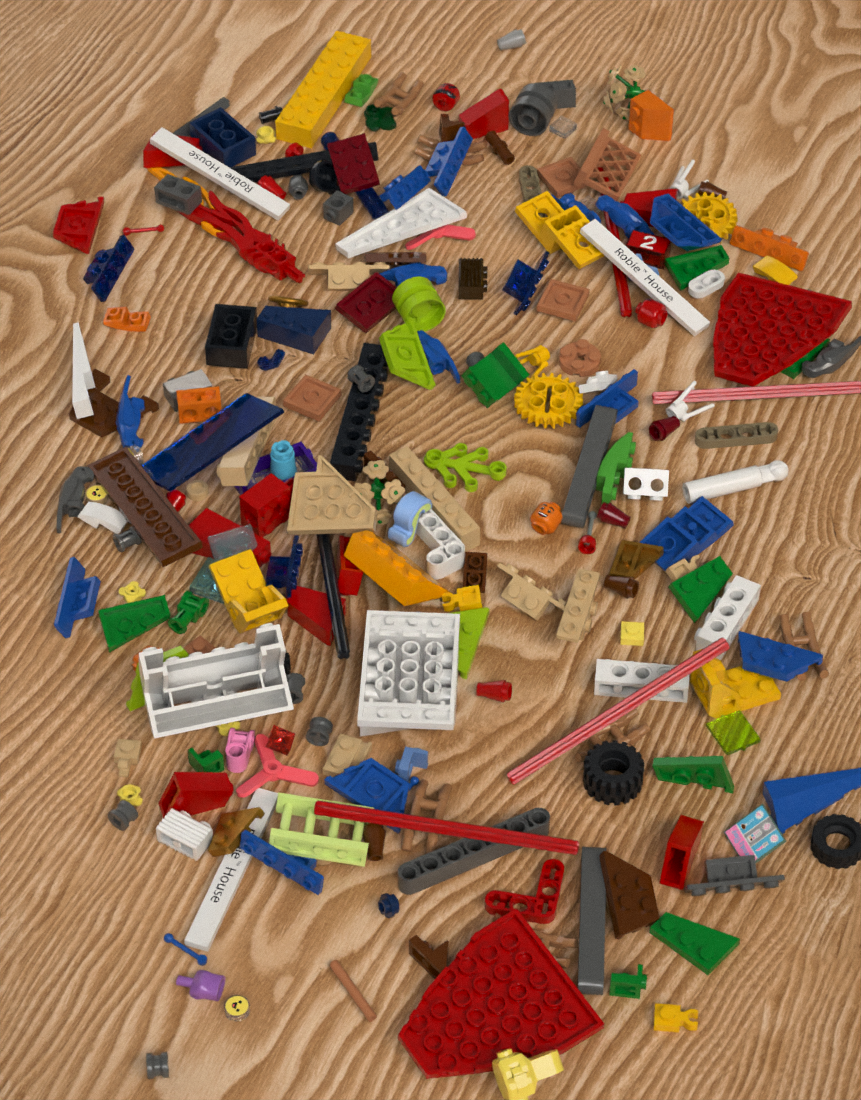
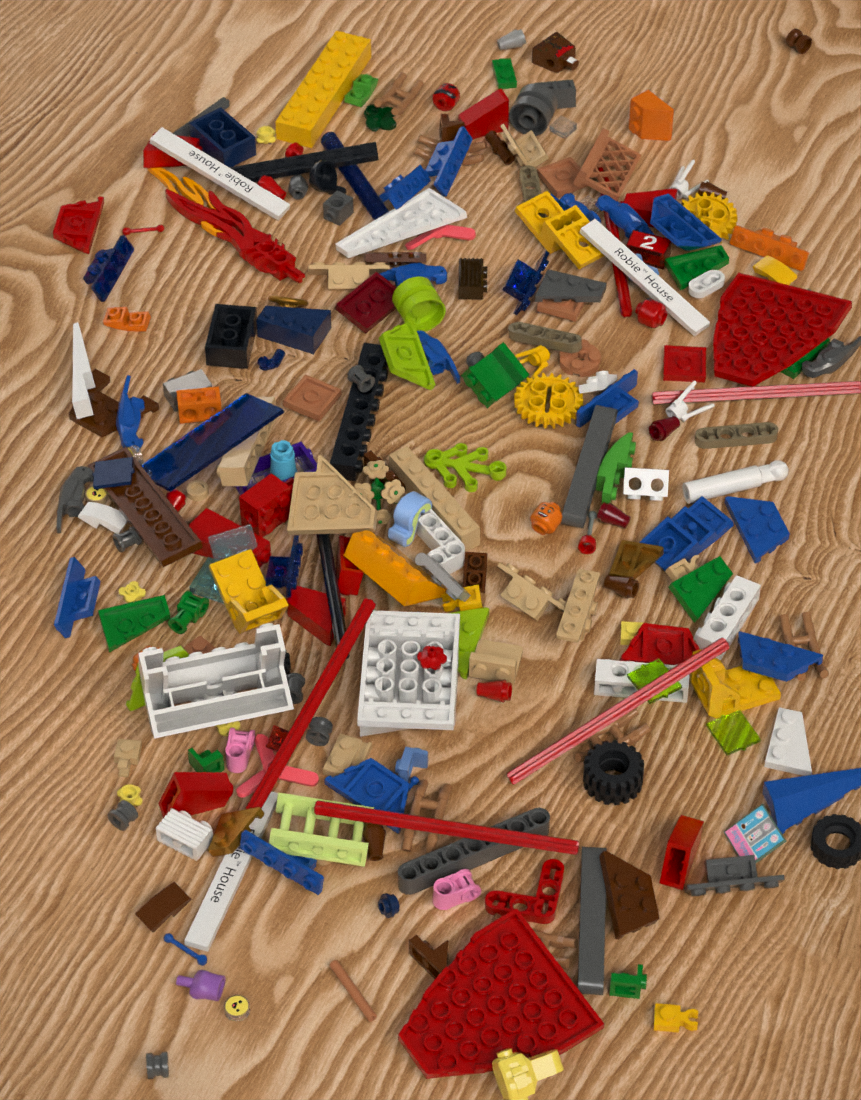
dark grey brick [154,174,202,215] -> none
black pin [259,106,283,125] -> none
dark red plate [327,133,380,194] -> none
tan plant [603,65,646,121] -> none
green wing [650,912,740,975] -> none
green wing [652,756,734,794] -> none
none -> dark blue piece [92,457,135,489]
none -> reddish brown slope [135,882,192,933]
none -> red axle [245,598,376,809]
none -> light grey plate [415,553,471,602]
none -> red plant [417,646,447,670]
none -> bright pink piece [432,869,481,910]
none -> tan bracket [469,639,523,684]
none -> green plate [492,58,517,89]
none -> tan bracket [501,124,549,167]
none -> dark tan beam [508,322,582,353]
none -> reddish brown torso [532,31,579,73]
none -> dark grey wing [535,269,607,302]
none -> red wing [620,623,700,665]
none -> clear neon green piece [627,659,682,704]
none -> red tile [663,345,706,383]
none -> blue wing [724,496,790,564]
none -> white wing [764,707,812,776]
none -> reddish brown wheel [786,28,812,54]

